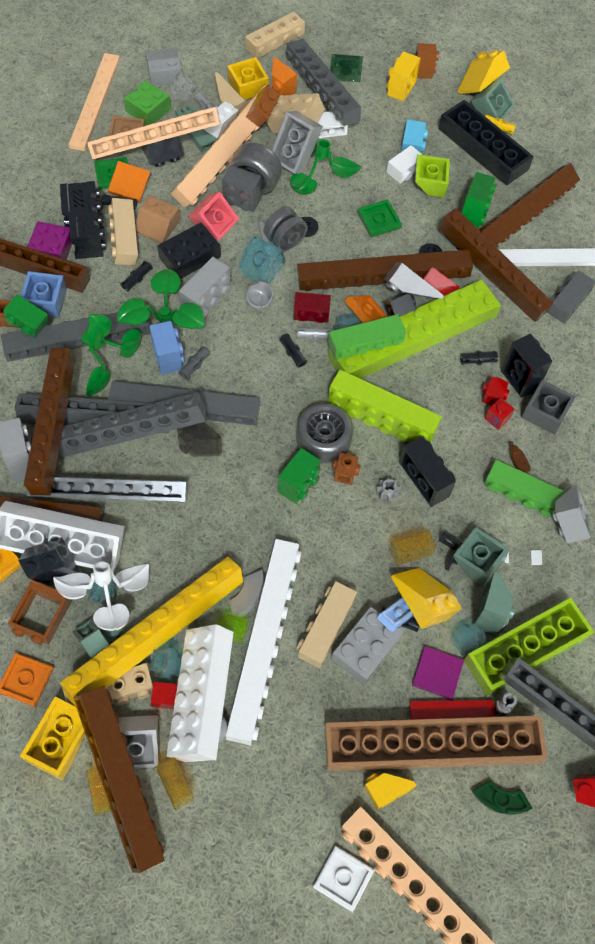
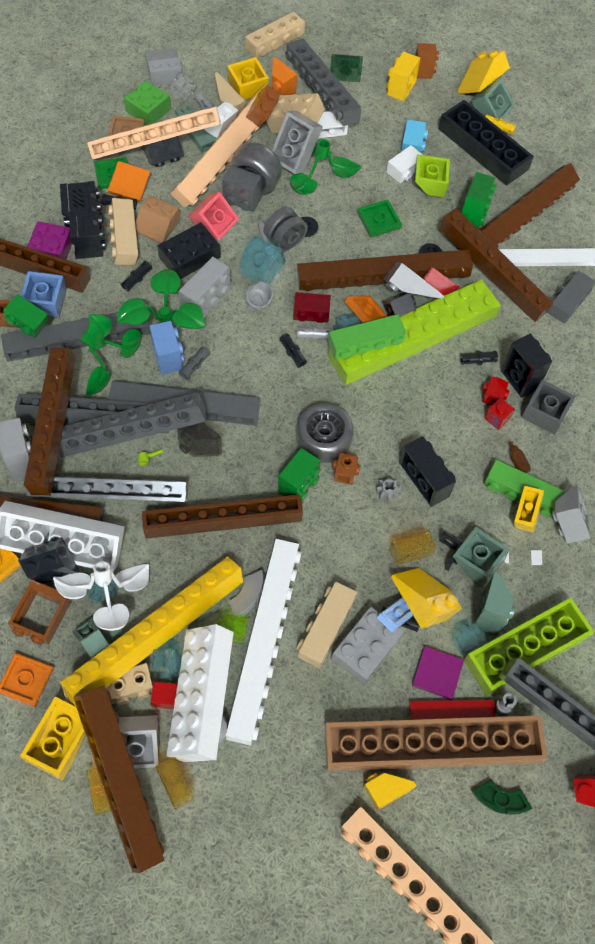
light nougat plate [69,53,120,151] -> none
white tile [313,846,375,913] -> none
lime brick [328,370,442,444] -> none
none -> lime hand [138,449,163,466]
none -> reddish brown brick [142,494,303,539]
none -> yellow slope [514,486,544,533]

